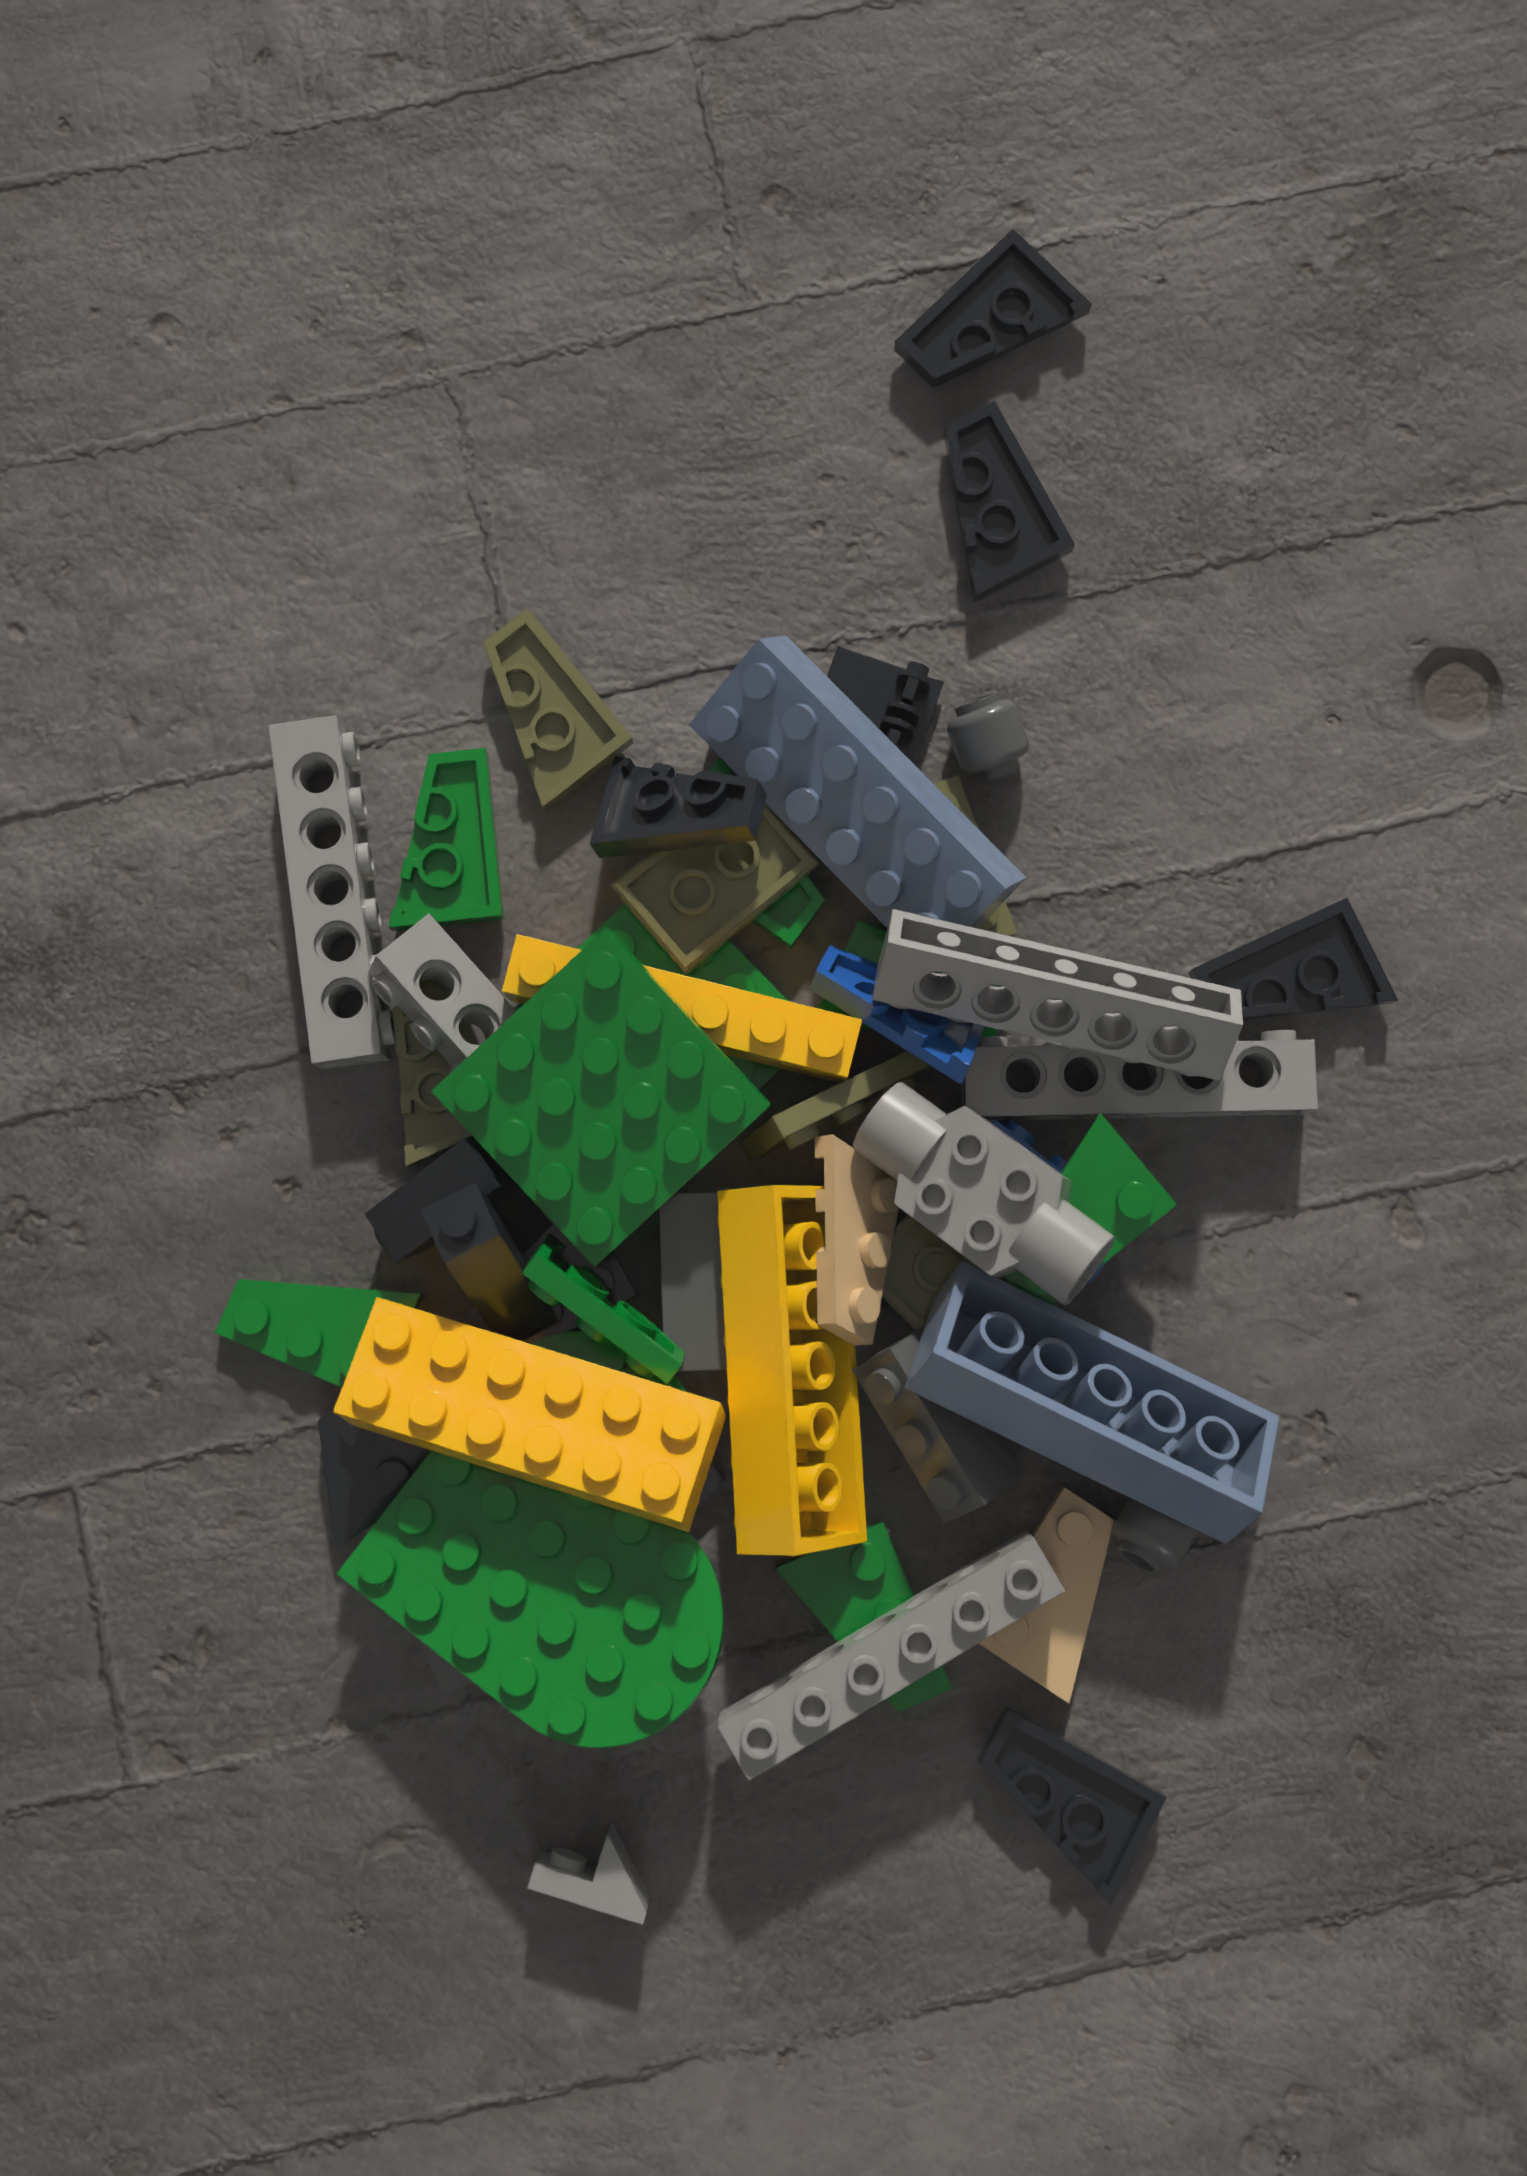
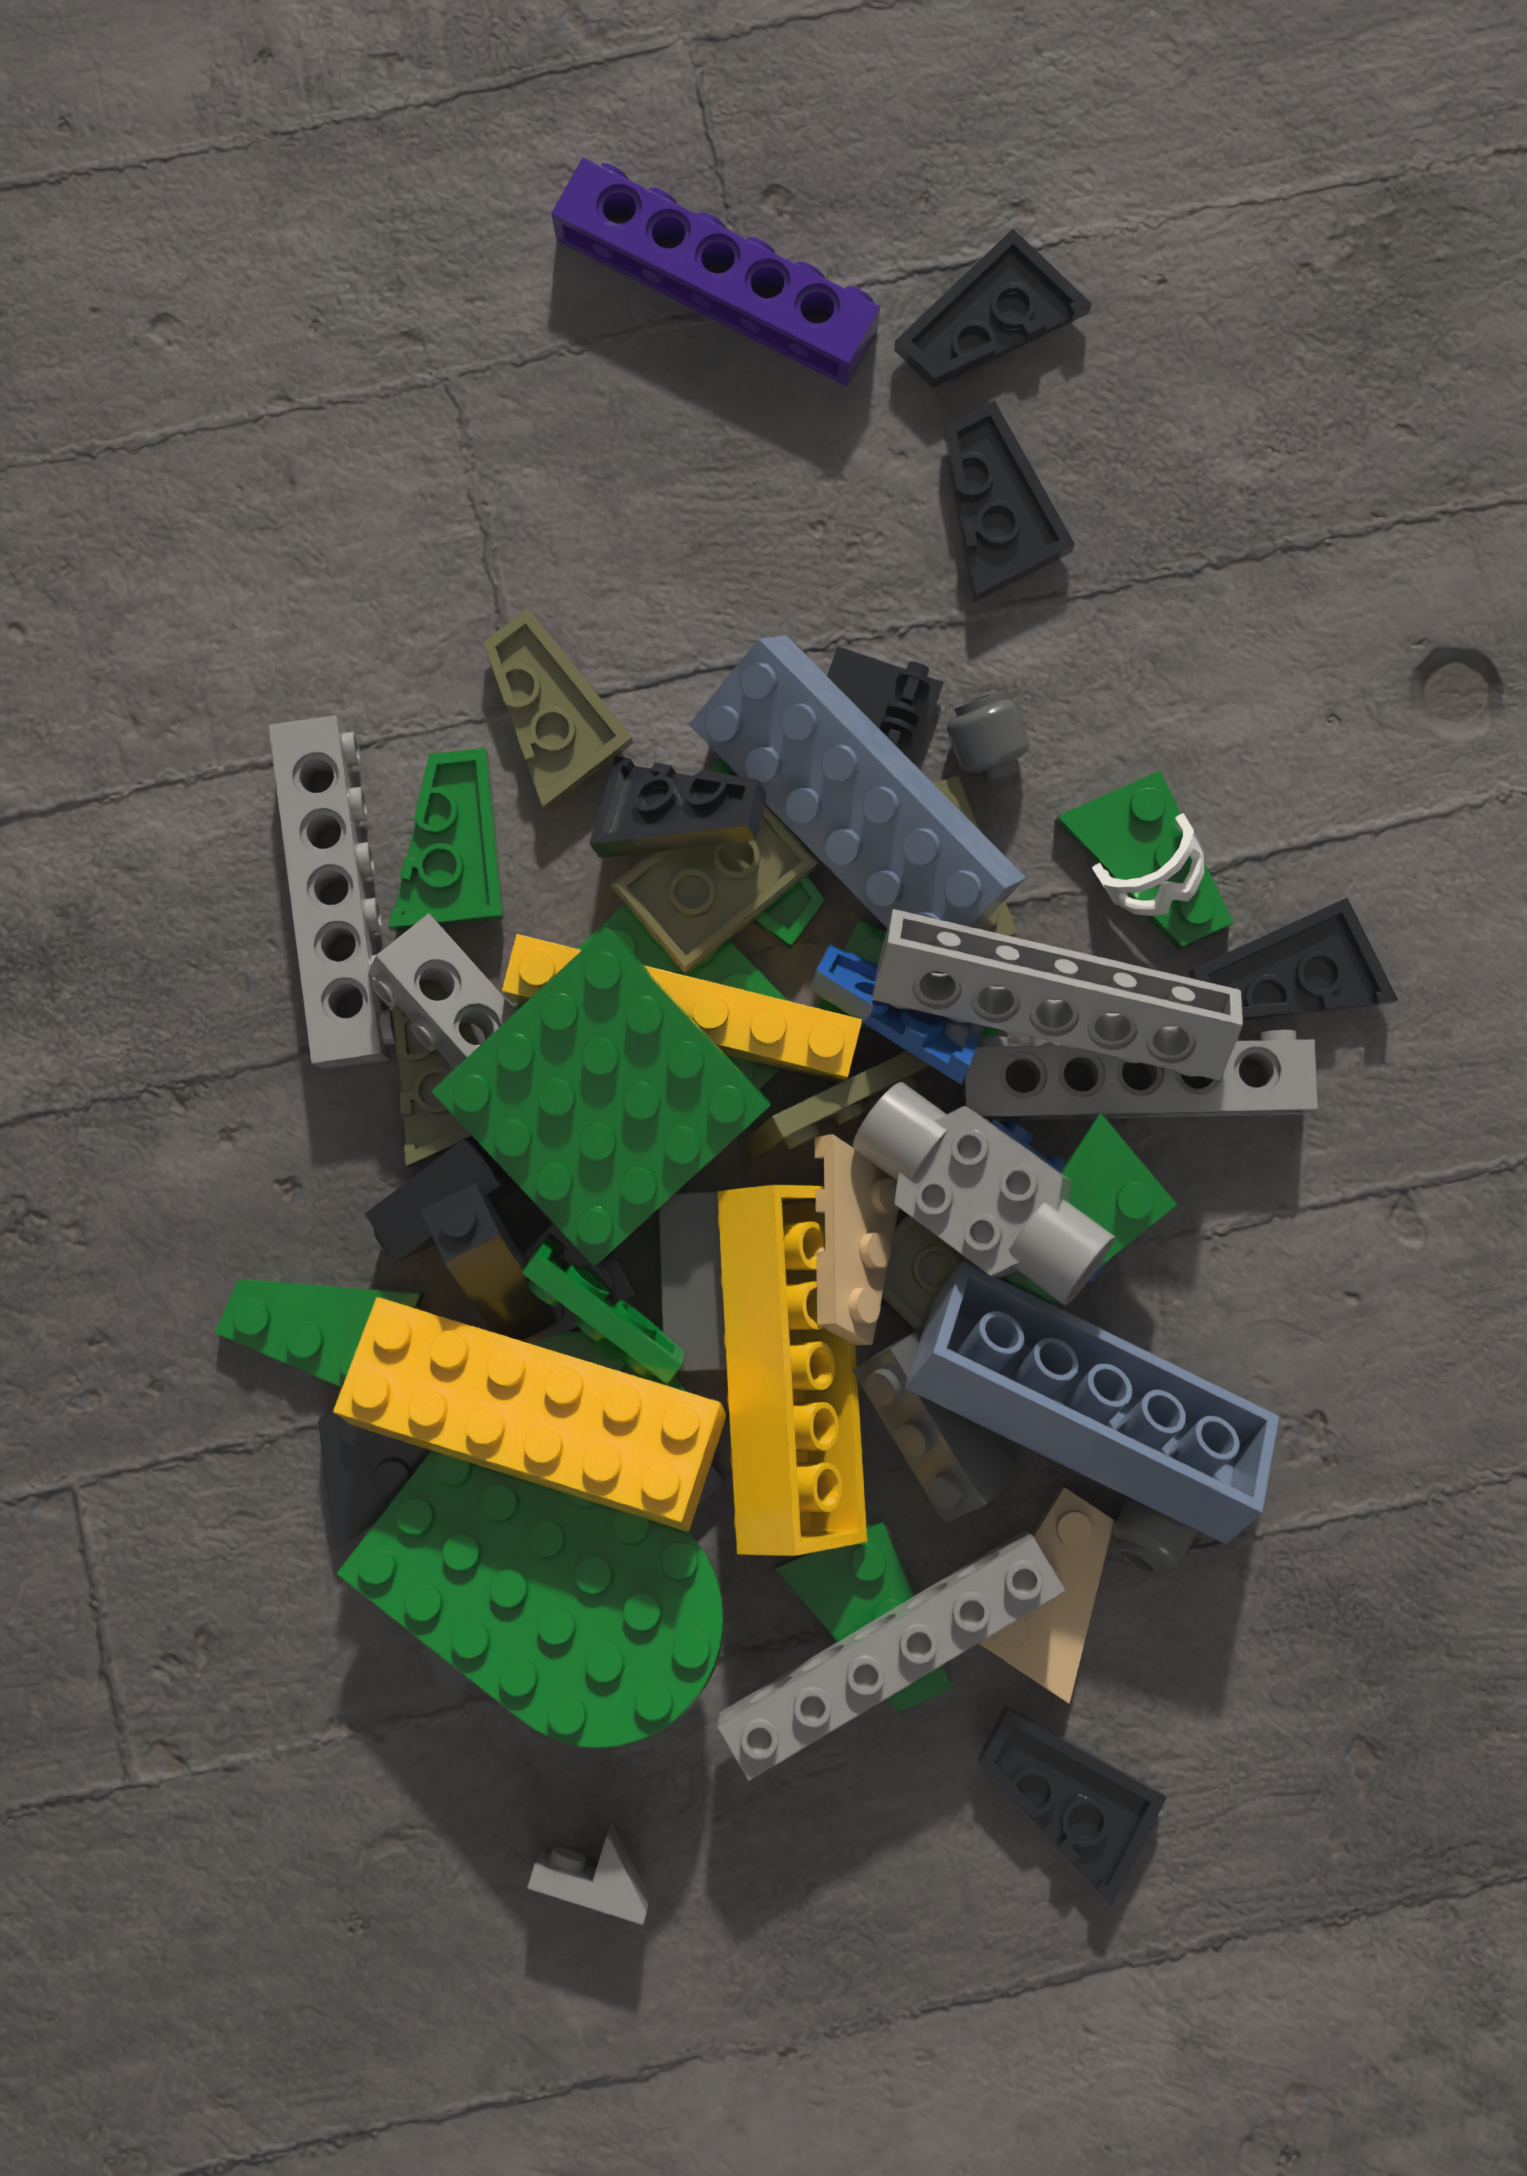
none -> dark purple brick [551,157,880,387]
none -> green wing [1055,770,1234,950]
none -> white helmet [1092,813,1205,916]

